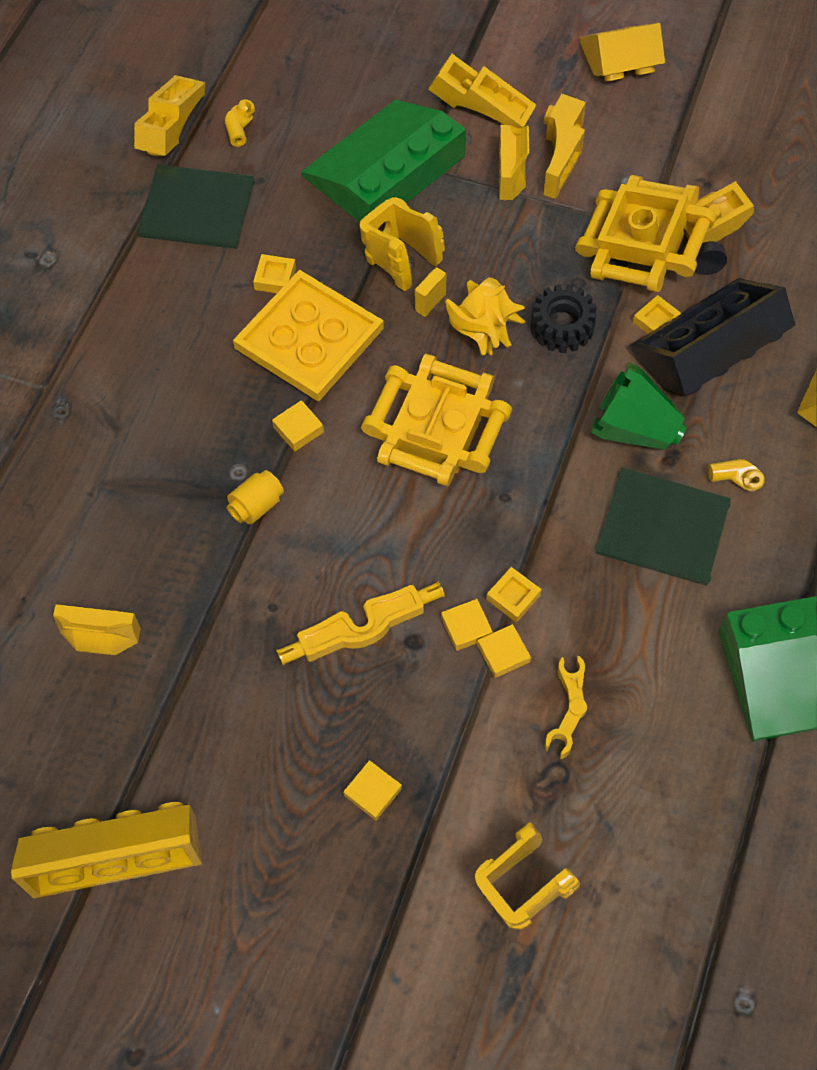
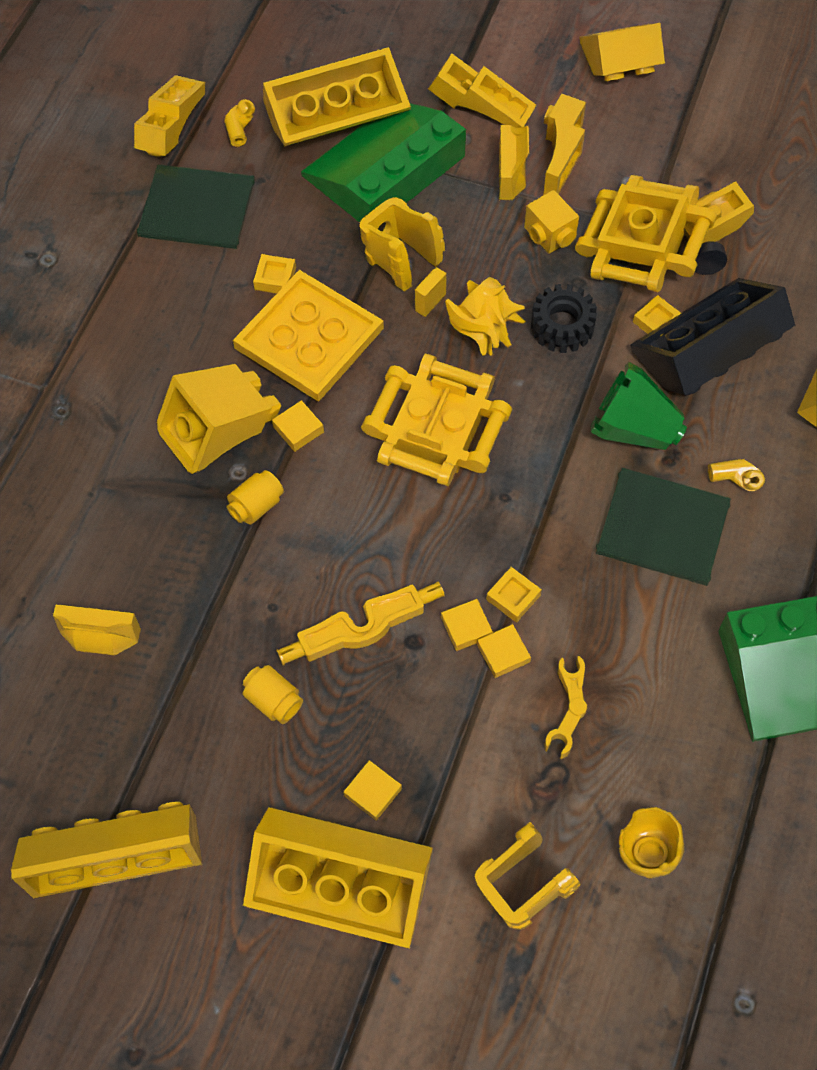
none -> yellow hips [157,364,281,474]
none -> yellow brick [243,665,303,724]
none -> yellow slope [243,807,433,949]
none -> yellow slope [263,47,411,146]
none -> yellow brick [524,190,579,254]
none -> yellow hair [619,807,684,879]

